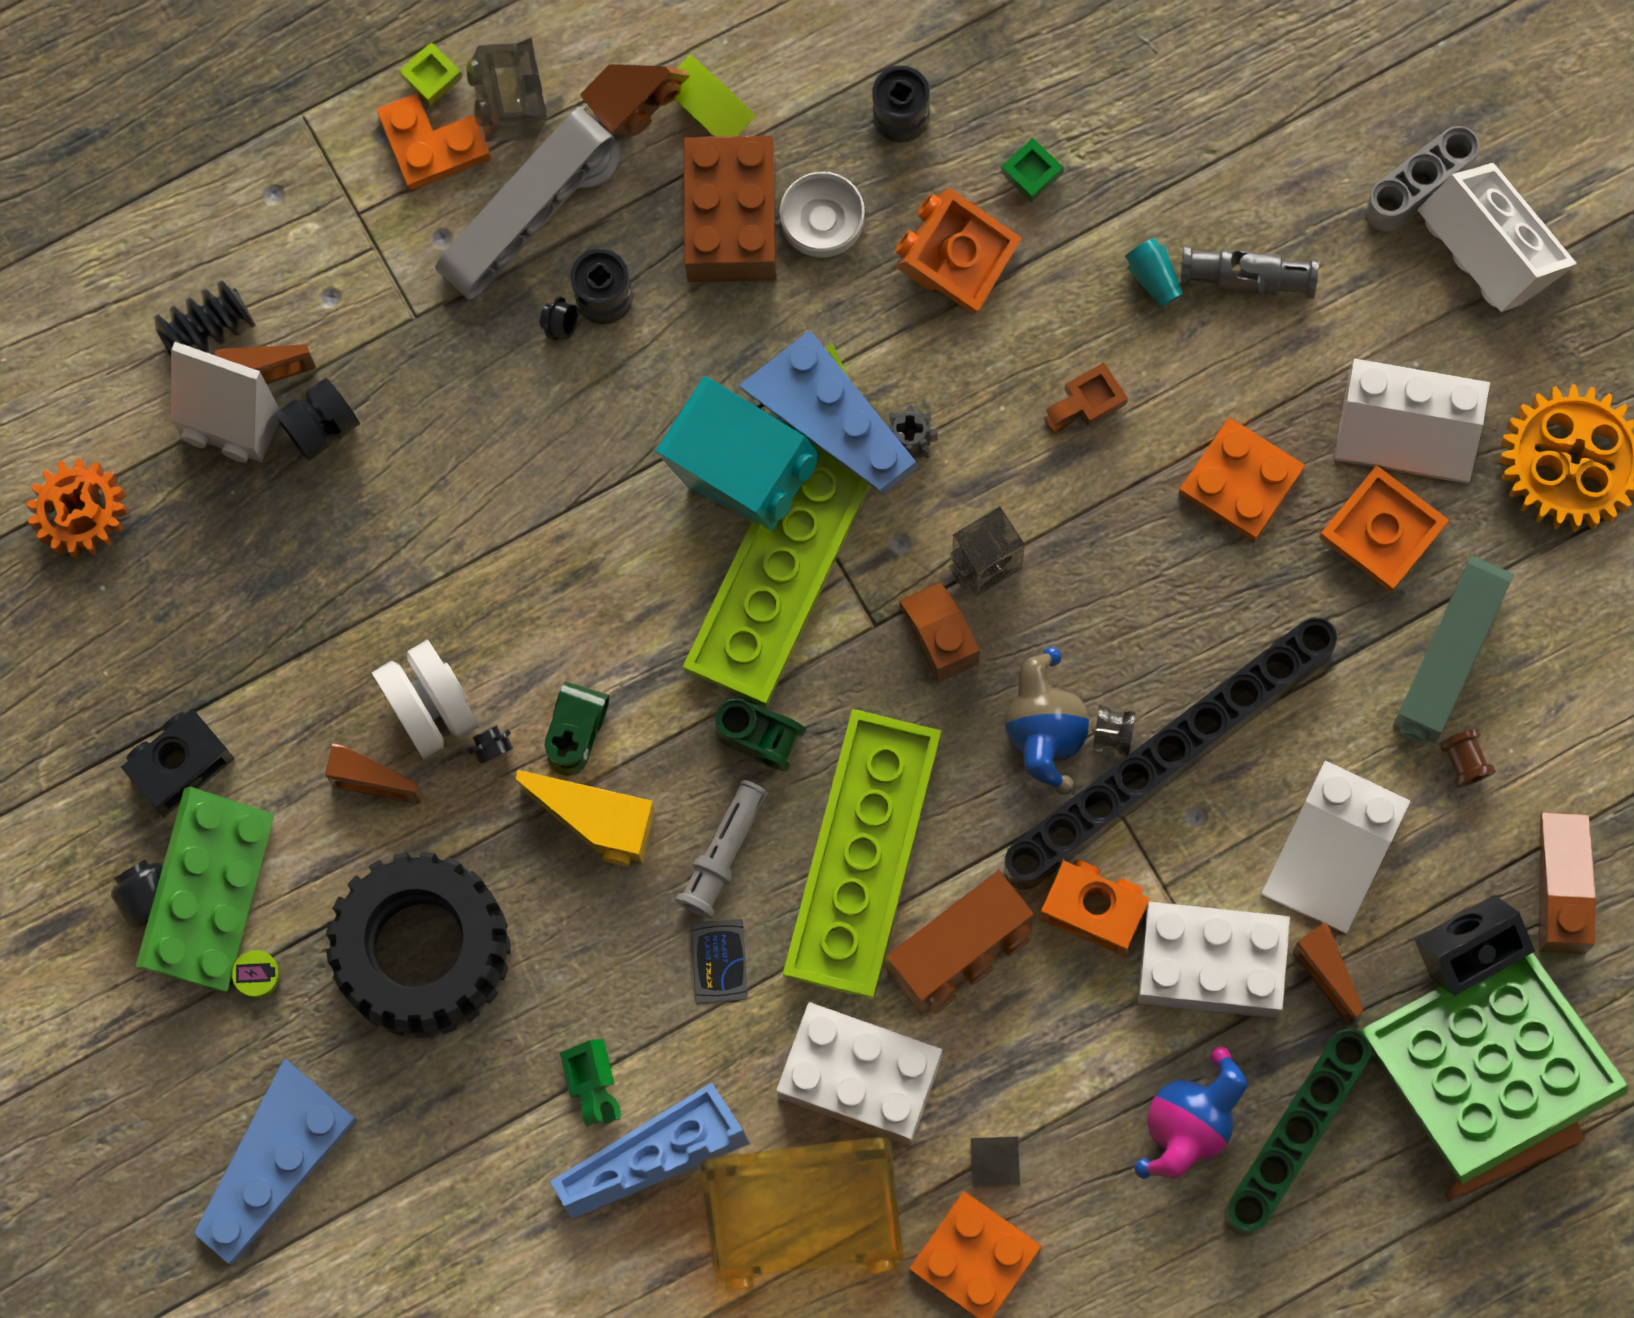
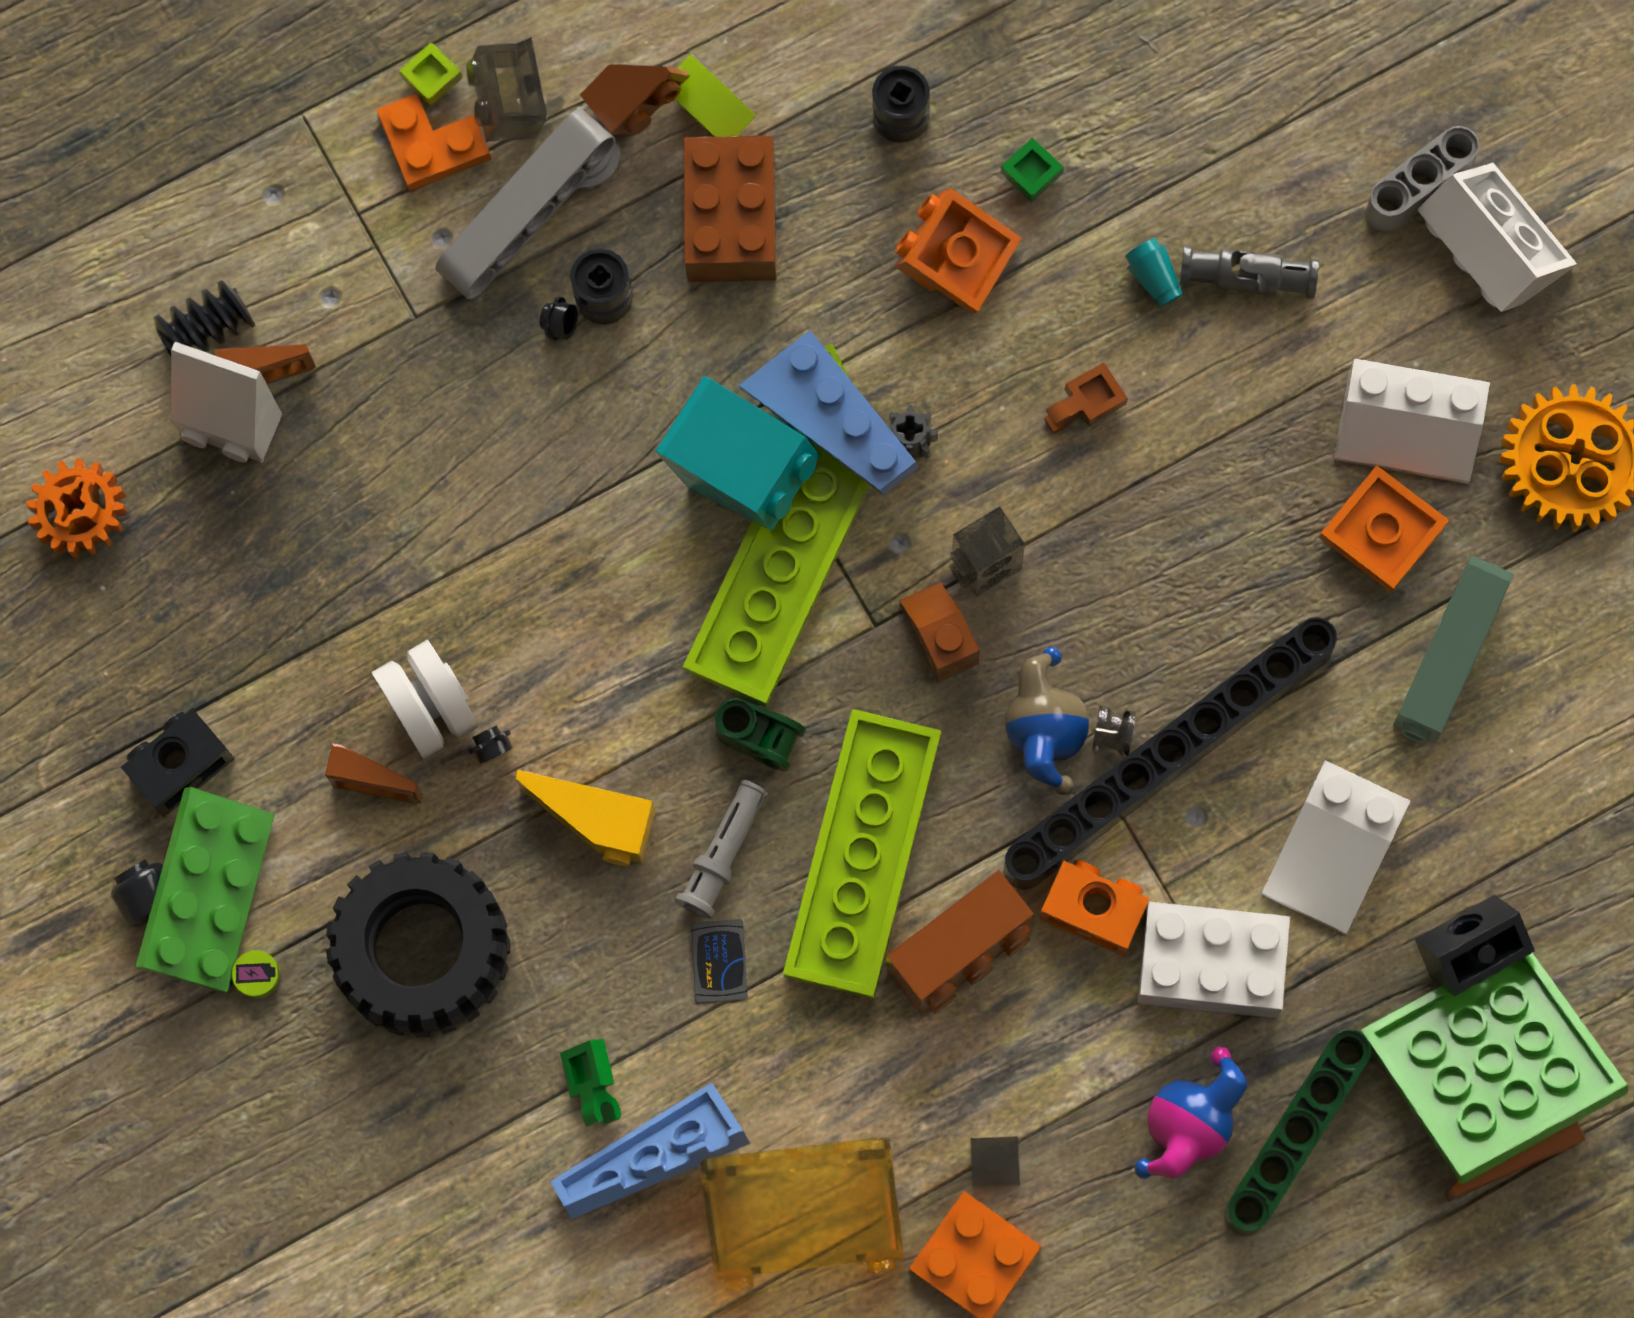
medium blue wing [194,1058,357,1265] -> none
black wheel [274,377,360,461] -> none
dark green piece [544,681,610,776] -> none
white brick [776,1002,943,1146] -> none
white piece [780,172,865,258] -> none
orange plate [1179,417,1305,542] -> none
dark orange slope [1293,922,1364,1025] -> none
reddish brown bush [1439,729,1496,788] -> none
slope [1539,813,1596,954] -> none

